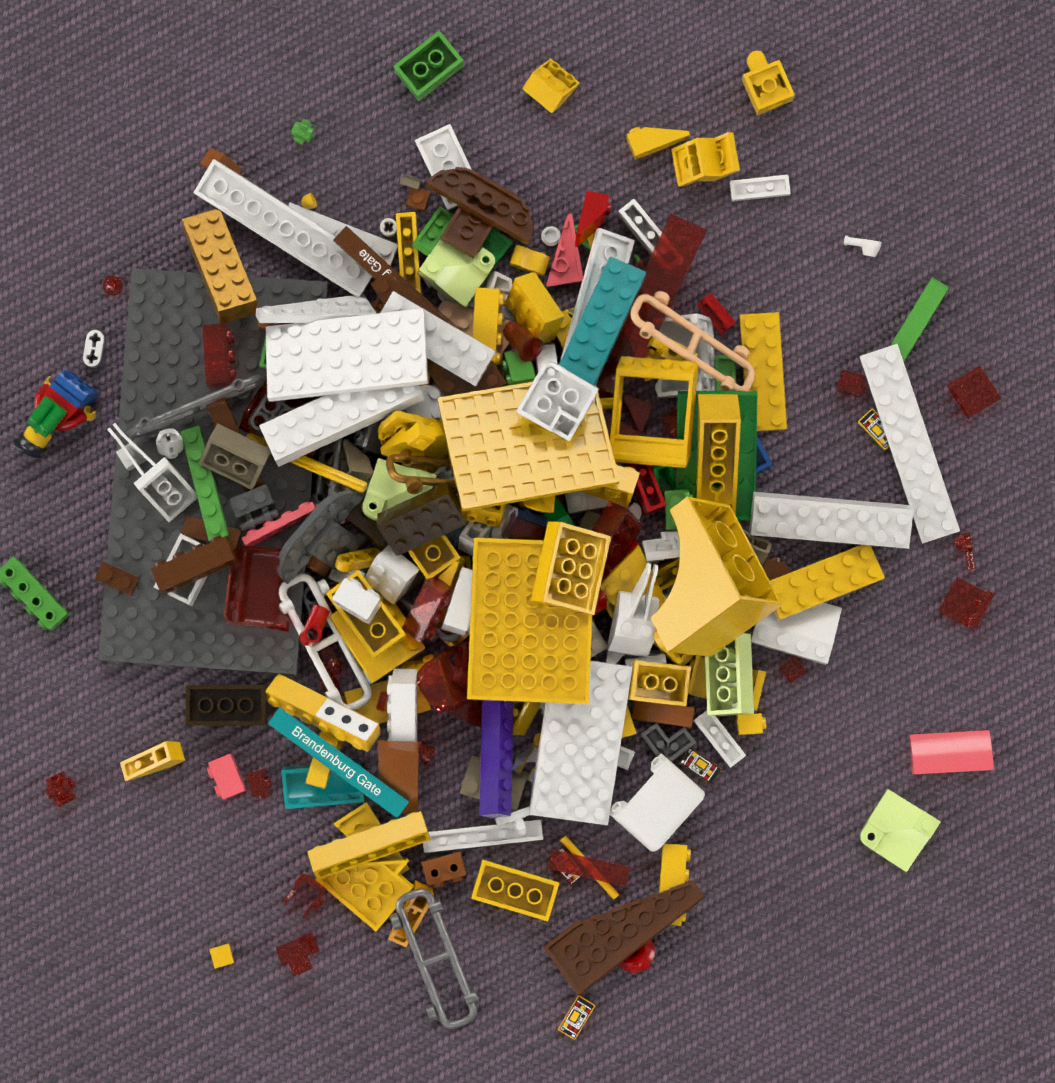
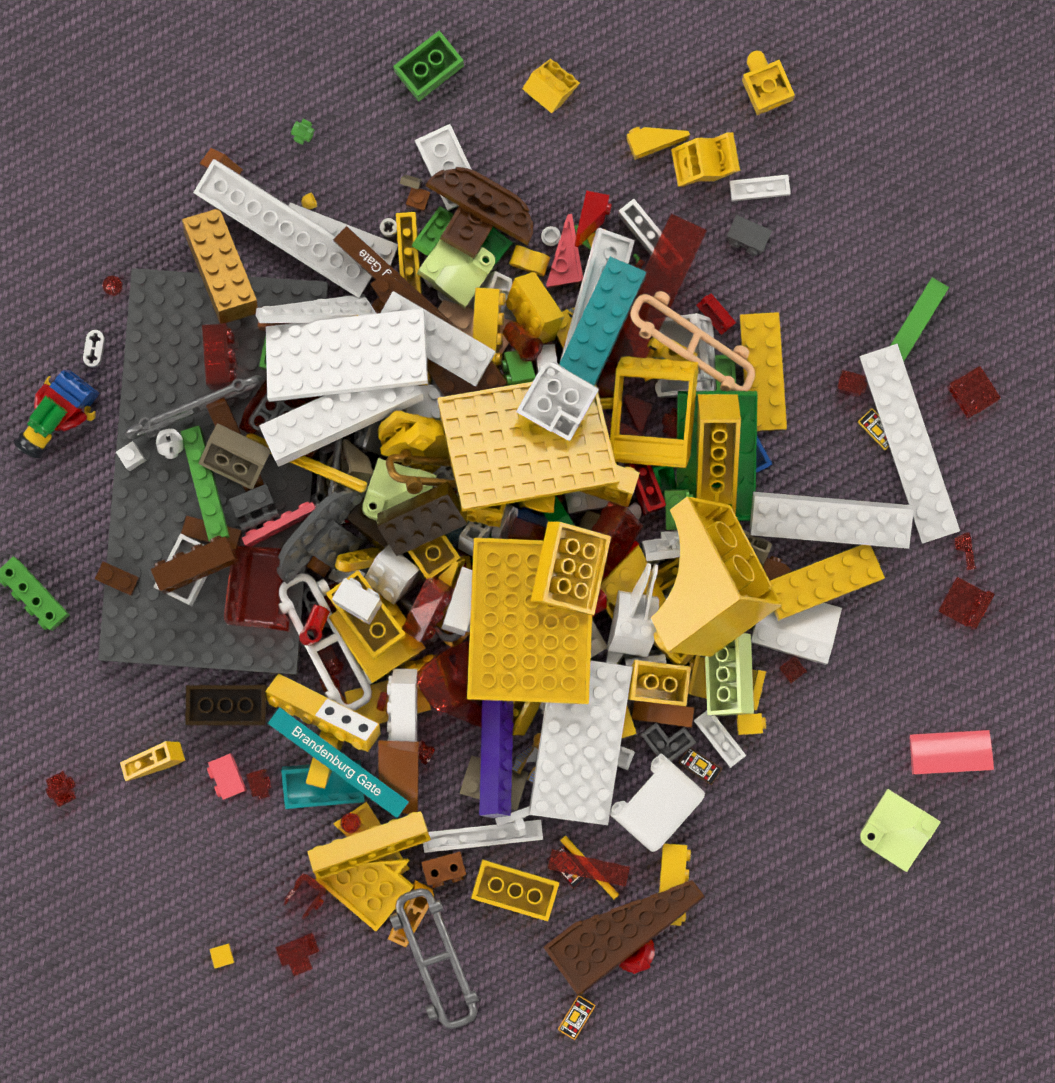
white slope [107,423,198,522] -> none
white bar [844,235,882,257] -> none
none -> clear red wheel [340,813,361,833]
none -> dark grey brick [726,215,772,256]

